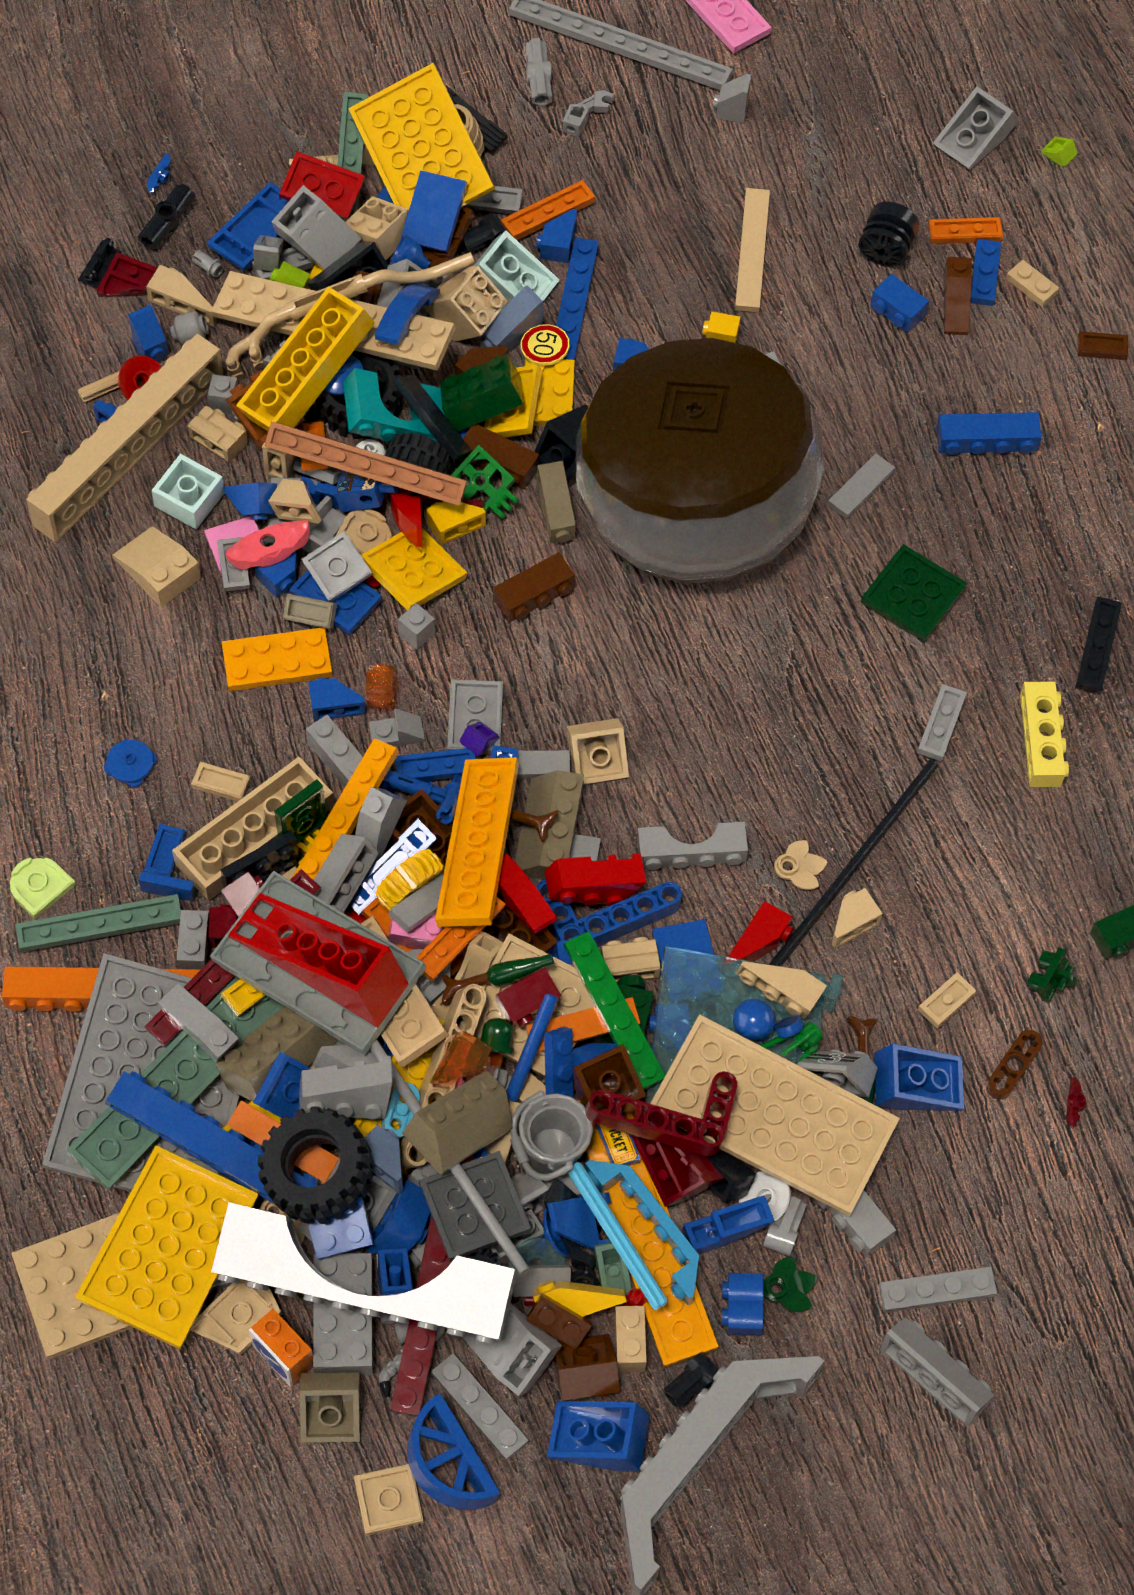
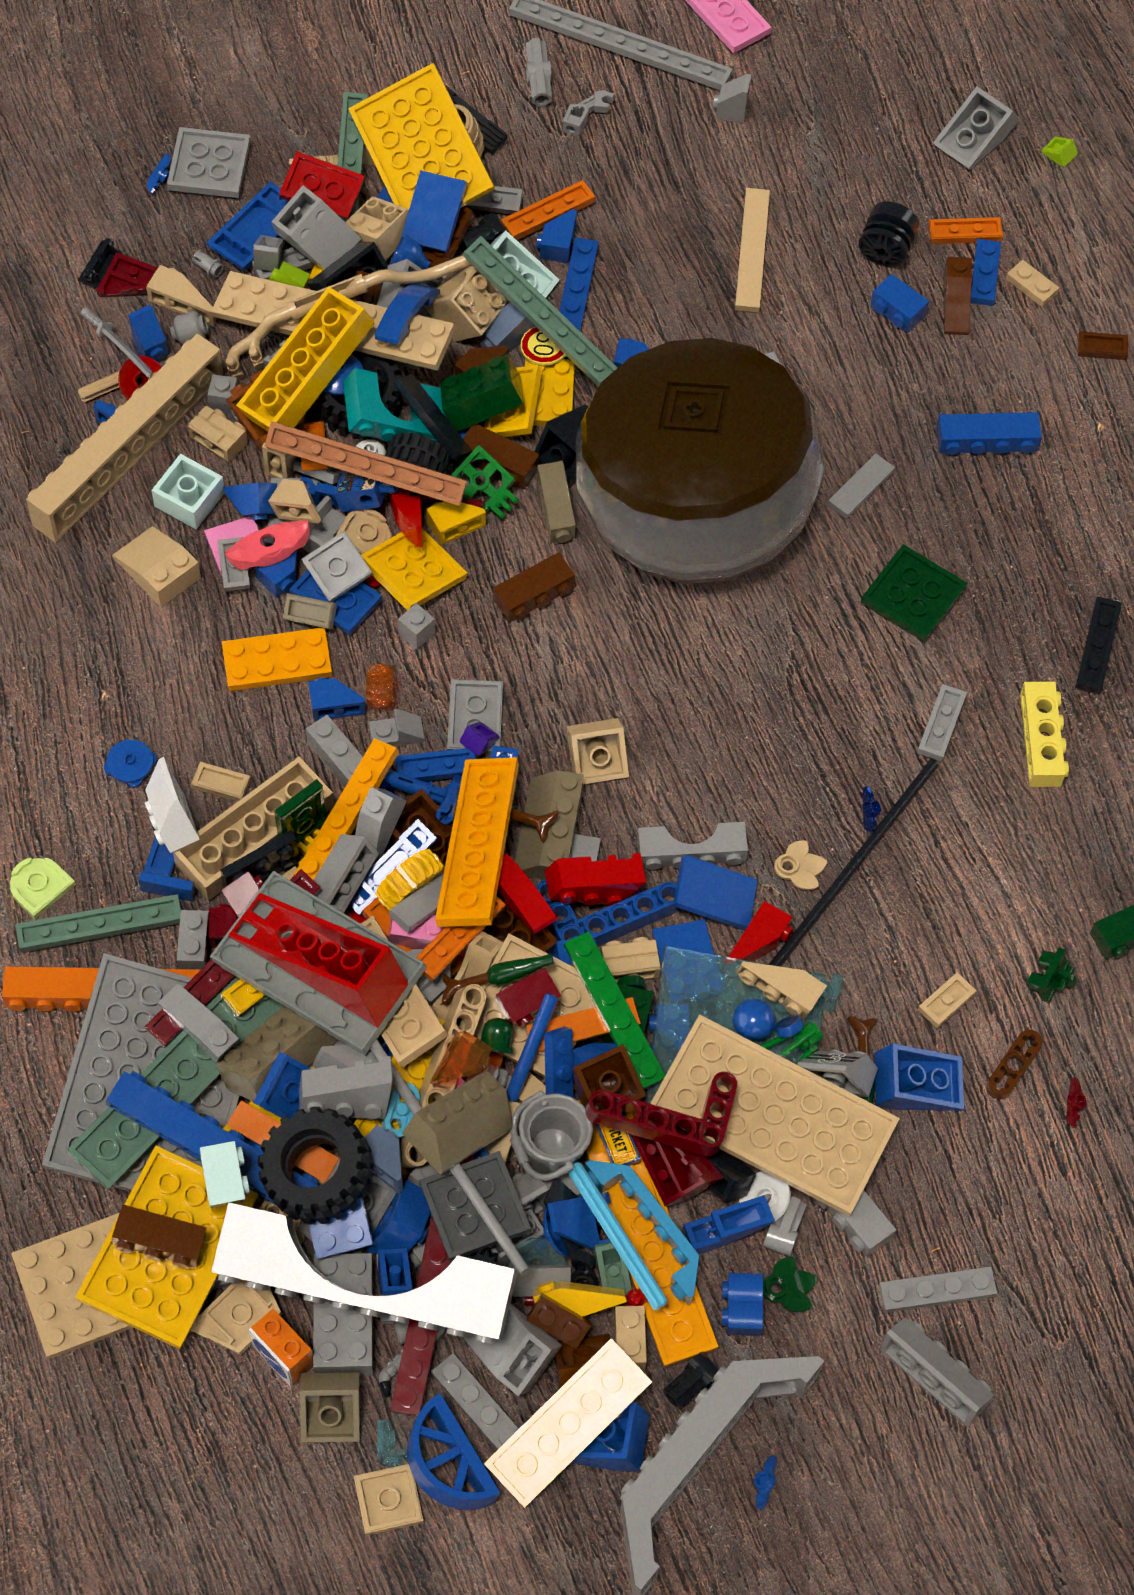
black piece [138,183,195,250] -> none
light grey tile [517,750,570,779] -> none
yellow brick [702,311,740,343] -> none
tan slope [831,888,883,949] -> none
none -> light grey sword [81,307,152,377]
none -> reddish brown brick [112,1204,207,1269]
none -> white slope [145,757,200,853]
none -> light grey plate [167,127,251,198]
none -> light aqua brick [200,1141,250,1208]
none -> clear light blue bracket [377,1420,407,1467]
none -> sand green plate [462,236,617,387]
none -> plate [484,1339,653,1508]
none -> blue tile [673,854,757,931]
none -> blue piece [754,1456,777,1509]
none -> clear blue piece [862,786,881,832]

